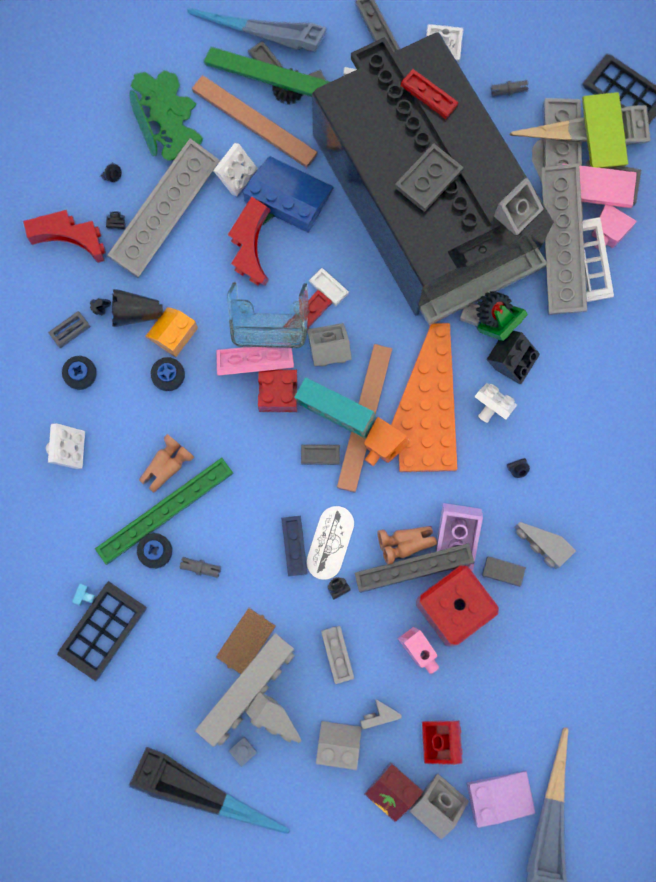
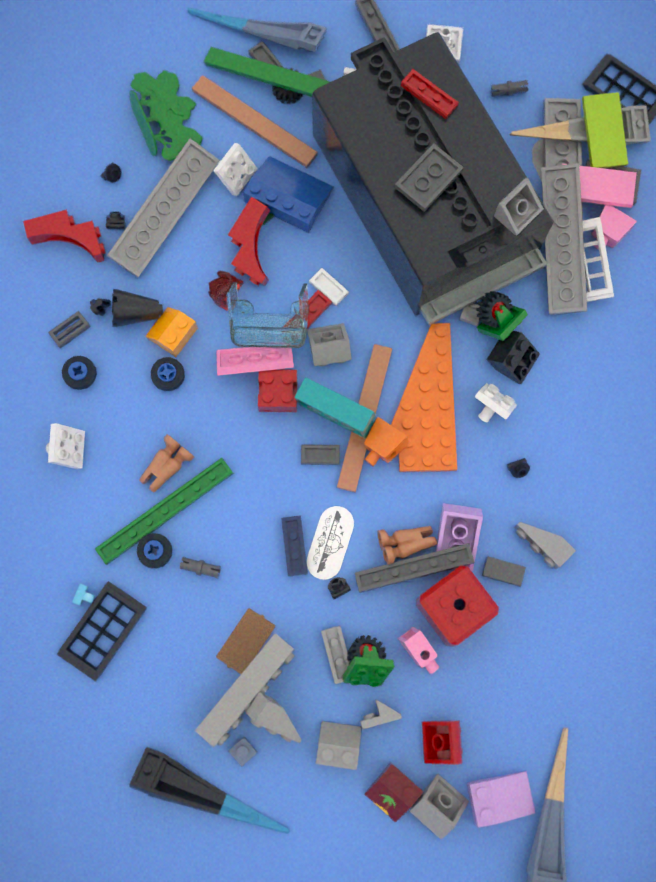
none -> clear red hair [208,270,244,310]
none -> green plate [343,635,394,687]

